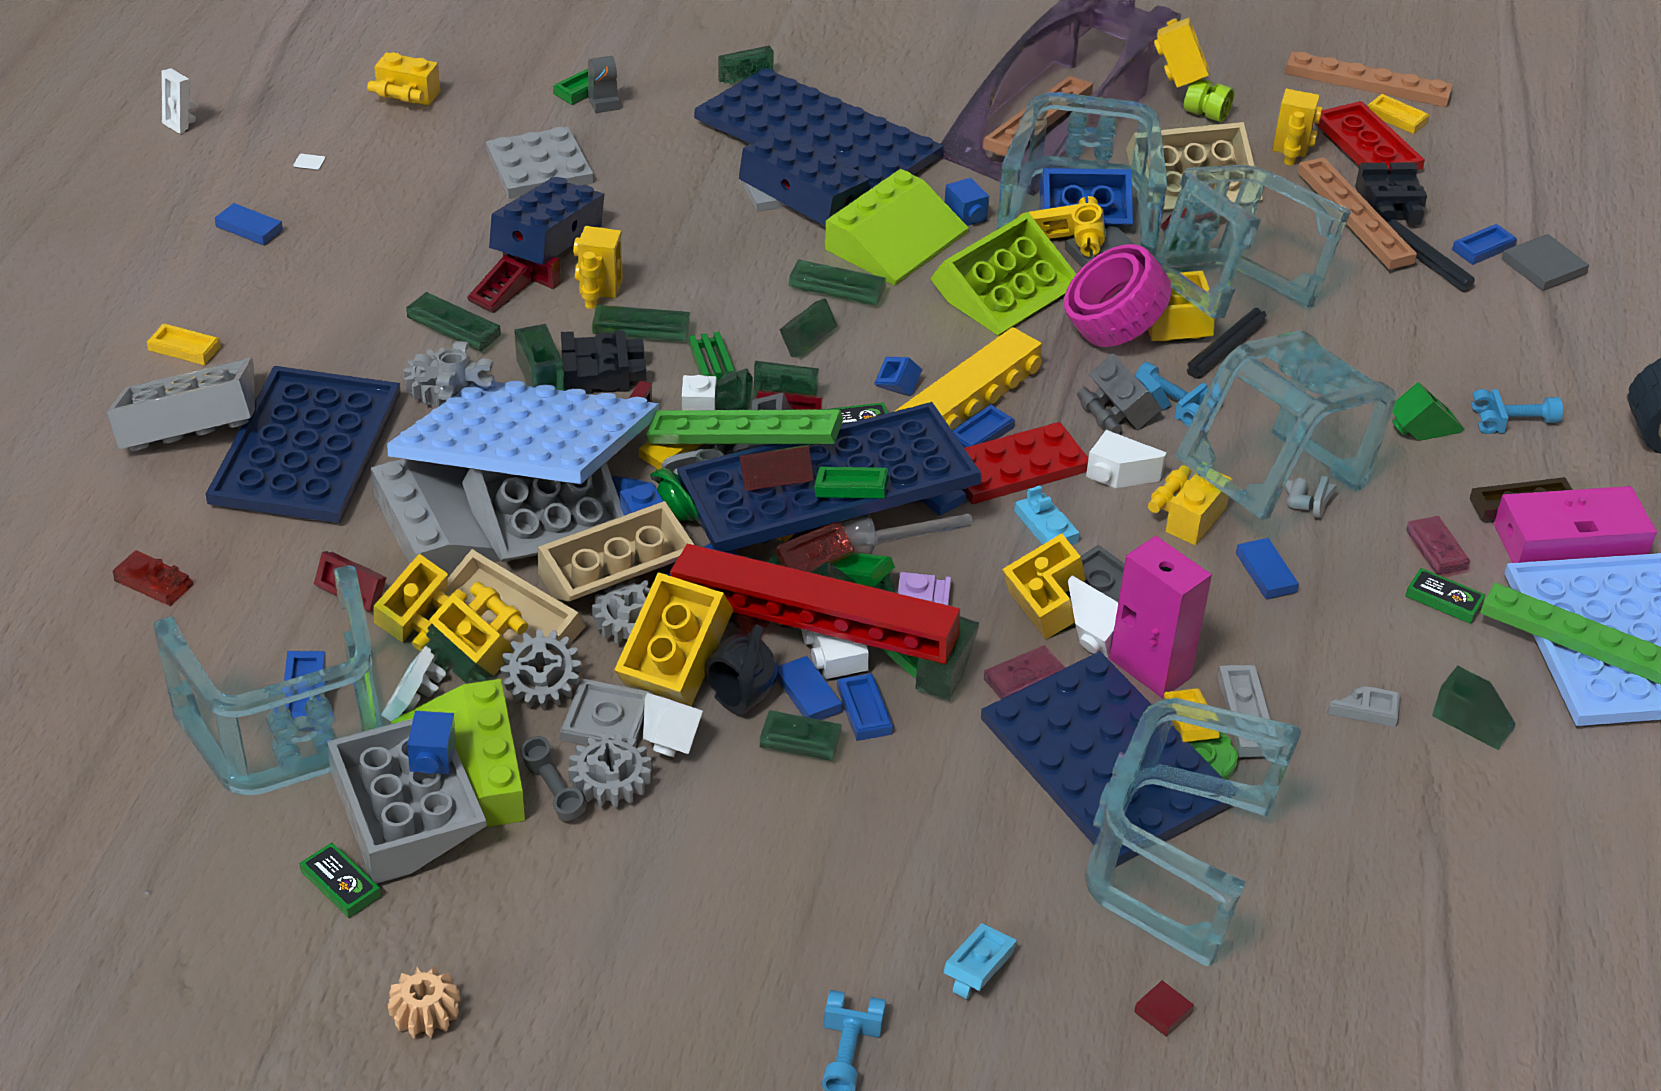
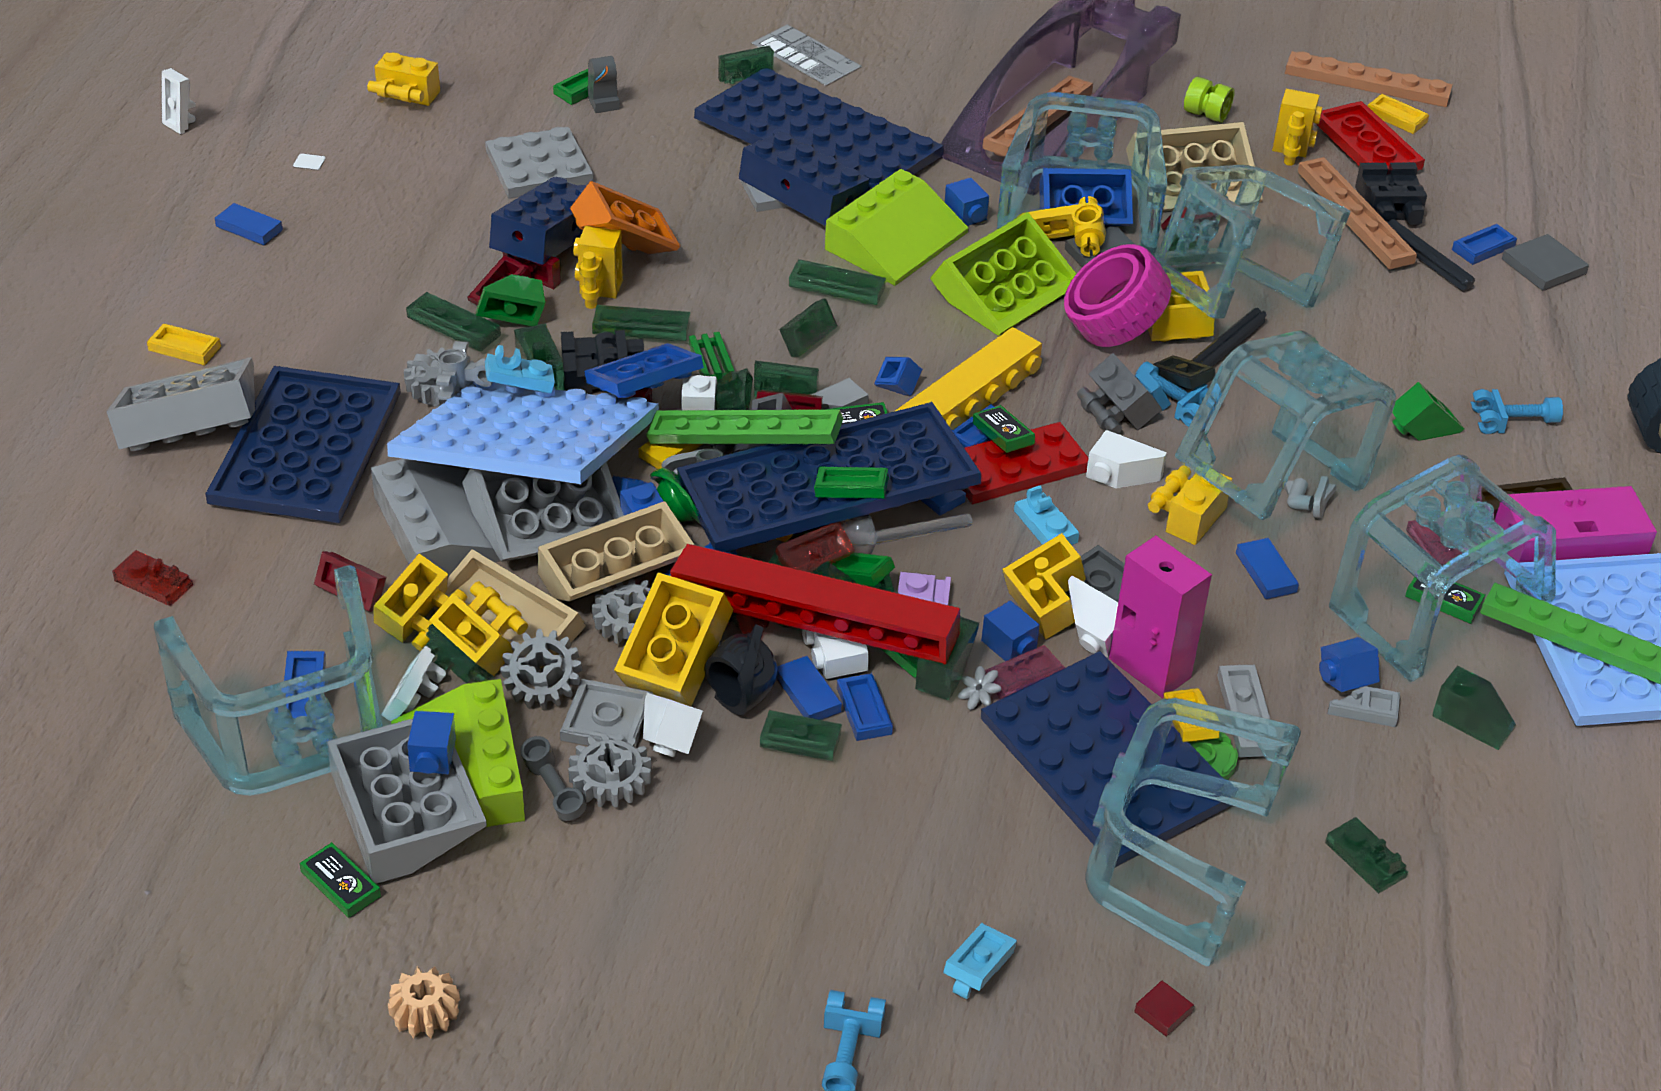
clear red plate [740,445,814,491] -> none
yellow brick [1154,17,1209,88] -> none
none -> green slope [475,274,546,327]
none -> medium azure plate [485,345,555,393]
none -> orange slope [570,181,680,254]
none -> blue plate [584,343,704,398]
none -> light grey sticker [752,24,862,85]
none -> light grey tile [811,378,869,409]
none -> light grey plant [958,666,1002,710]
none -> tile [973,405,1035,453]
none -> blue brick [981,600,1040,665]
none -> pearl dark grey plate [1153,355,1216,390]
none -> blue brick [1319,637,1380,692]
none -> clear green plate [1325,817,1408,894]
none -> clear light blue windscreen [1329,455,1556,682]

